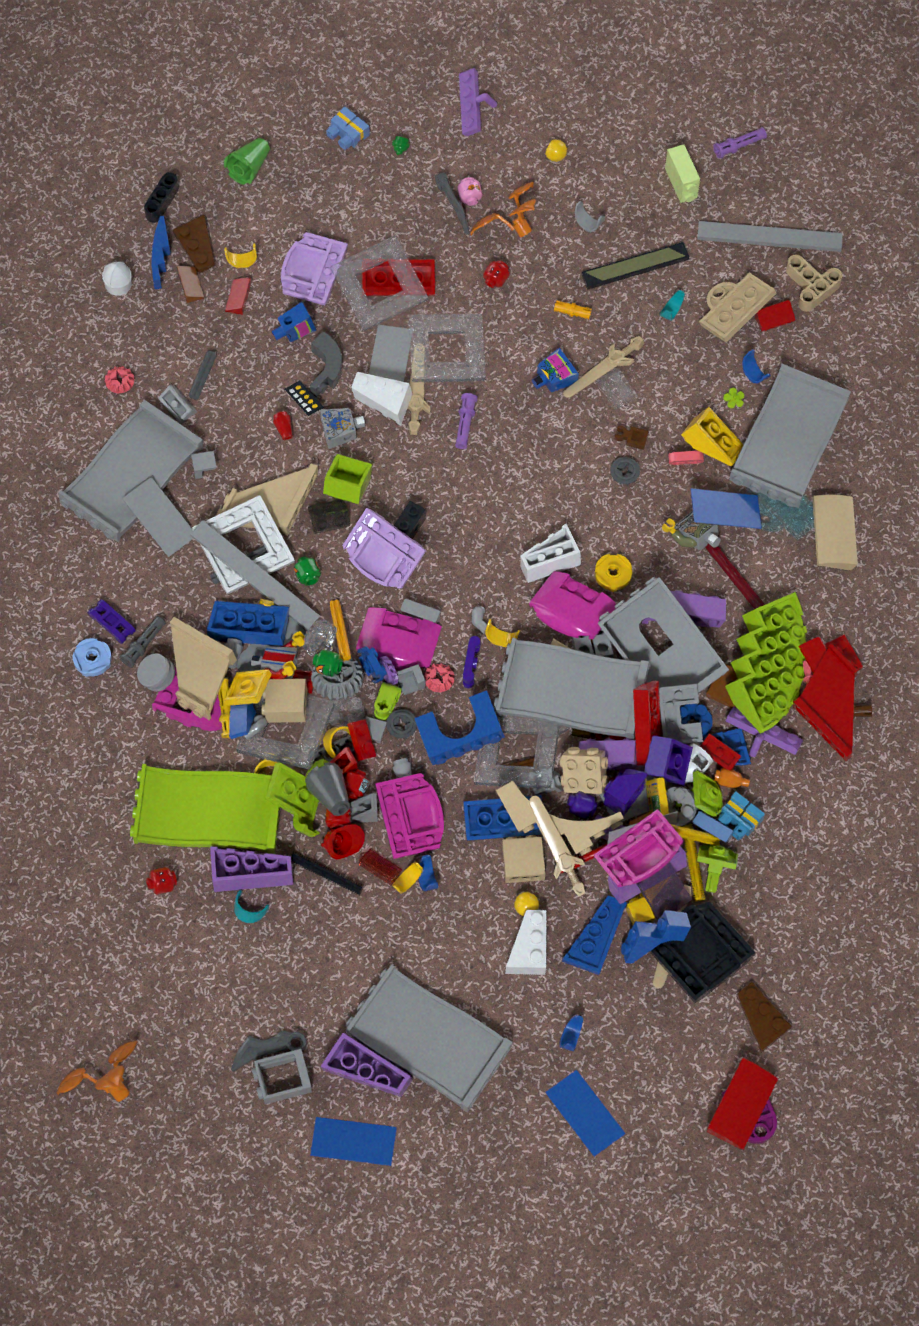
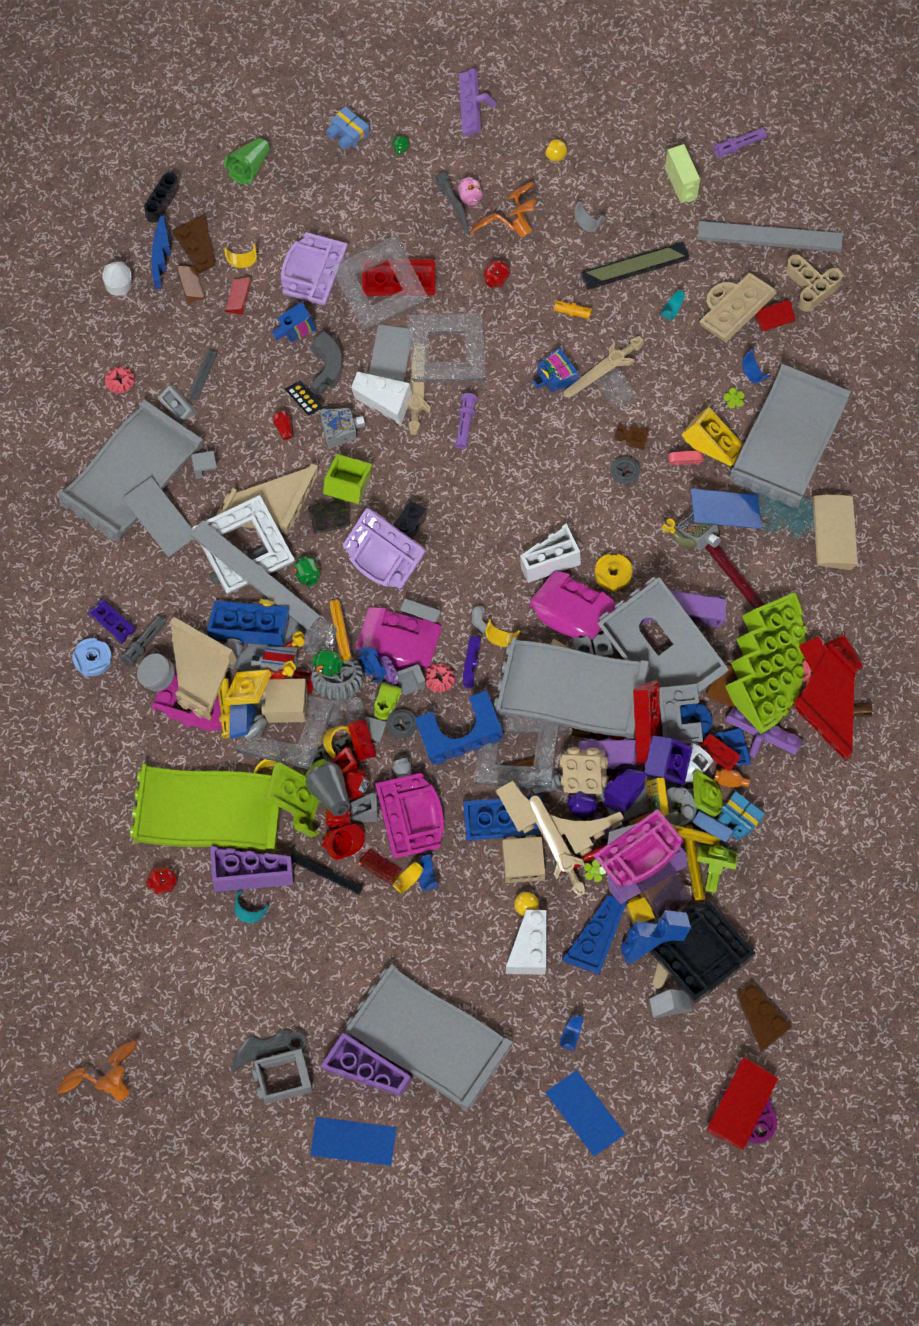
none -> lime plant [584,859,606,882]
none -> light grey slope [649,989,693,1018]

